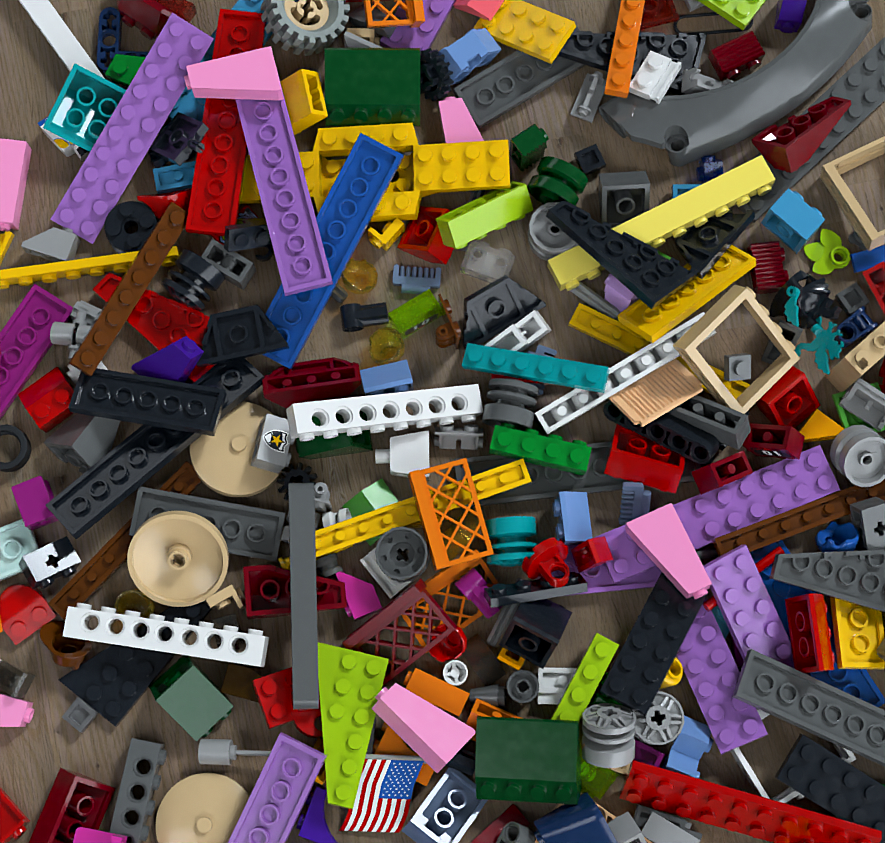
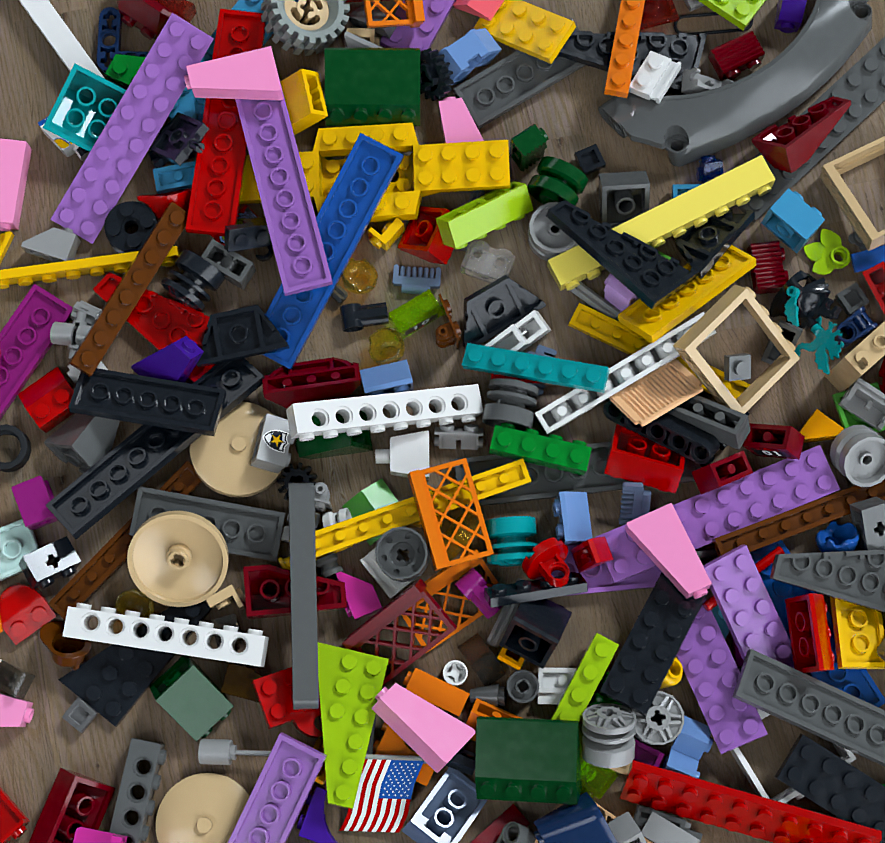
red hair [426,623,467,662] -> none
light grey hinge [570,71,606,123] -> none
red slope [756,366,821,428] -> none

